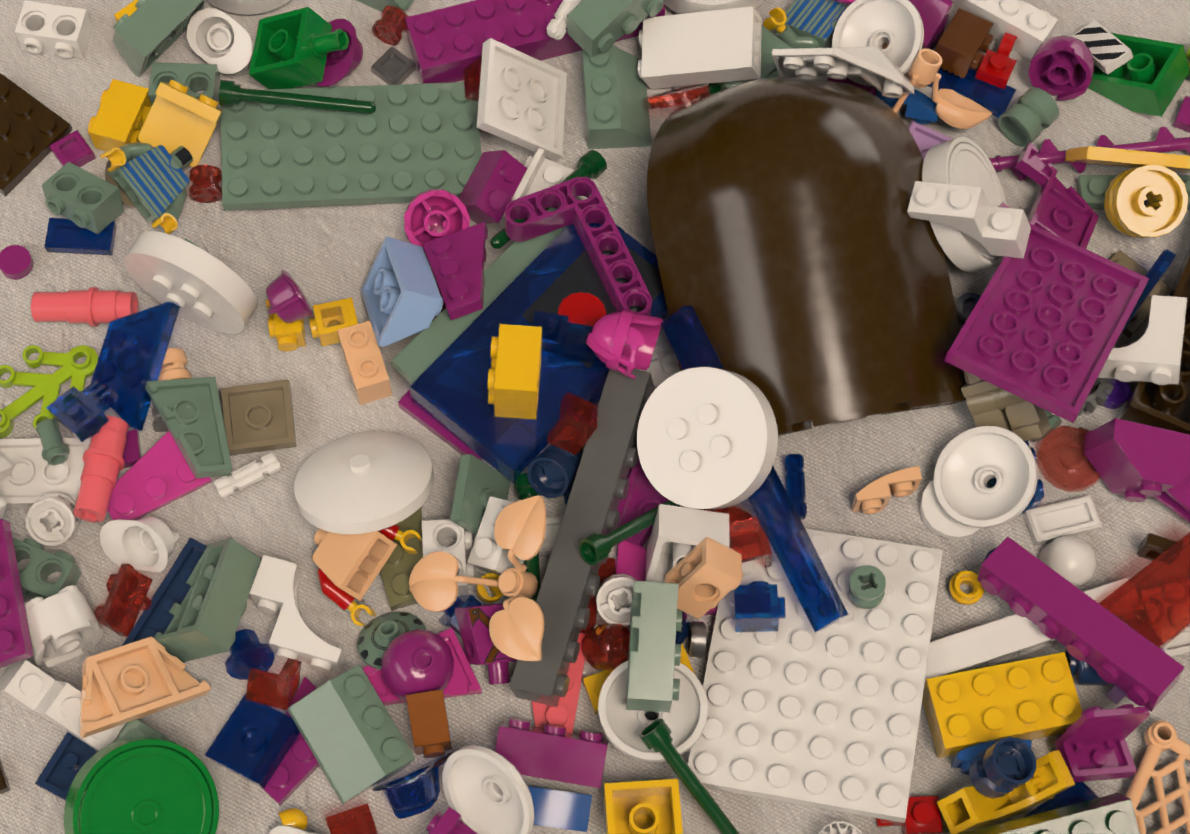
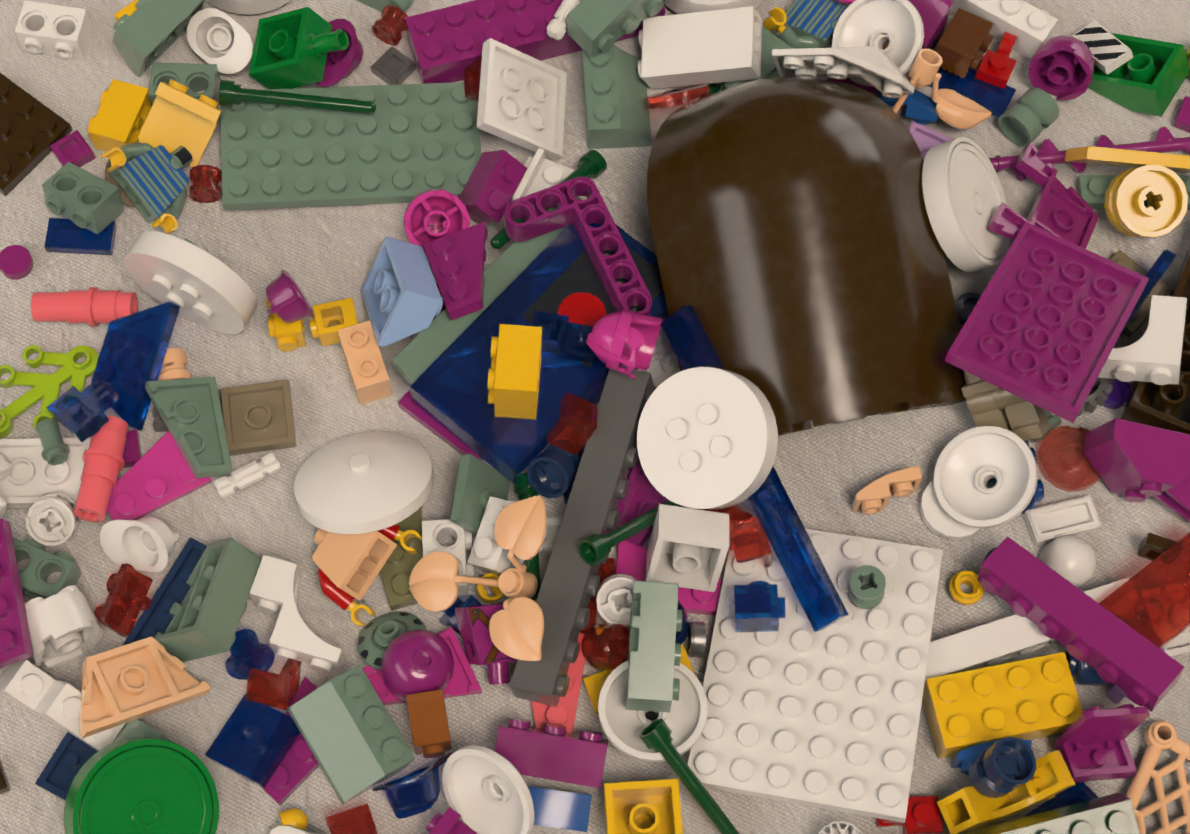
light nougat brick [665,537,743,619] -> none
clear blue axle [785,454,807,520] -> none
white arch [907,181,1031,258] -> none

